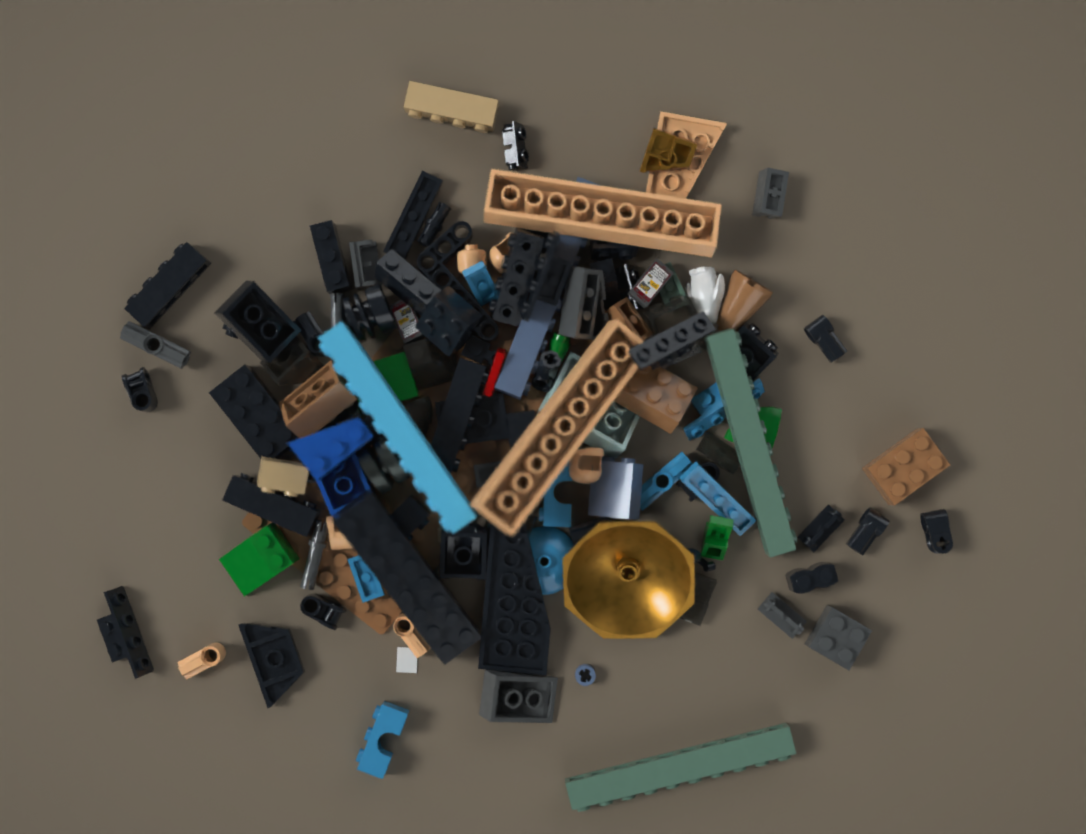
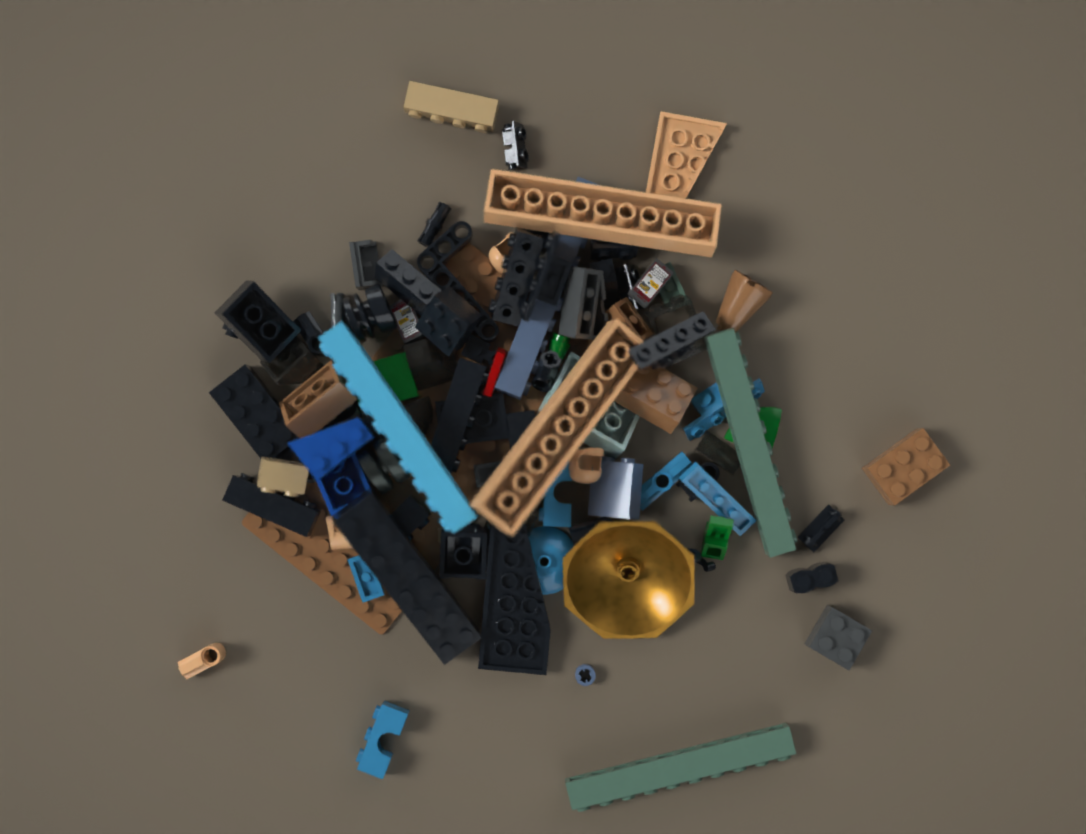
black bracket [97,586,154,679] -> none
dark grey piece [120,321,191,369] -> none
black piece [122,367,158,413] -> none
black brick [124,242,212,329] -> none
green slope [219,522,300,597] -> none
black wing [238,623,305,708] -> none
dark grey pin [300,520,328,590] -> none
black piece [300,593,347,630] -> none
black brick [310,220,352,294] -> none
black plate [383,170,443,260] -> none
light nougat piece [393,613,431,658] -> none
white sticker [396,647,417,673] -> none
light nougat head [457,244,487,277] -> none
dark azure plate [462,261,497,306] -> none
dark grey slope [479,670,558,723] -> none
pearl gold slope [639,128,697,173] -> none
clear smoke slope [680,572,717,626] -> none
white animal [685,267,725,325] -> none
black plate [737,322,779,381] -> none
dark grey hinge [752,167,789,219] -> none
dark grey hinge [758,592,807,639] -> none
black piece [804,315,847,363] -> none
black piece [846,507,890,556] -> none
black piece [920,509,953,554] -> none

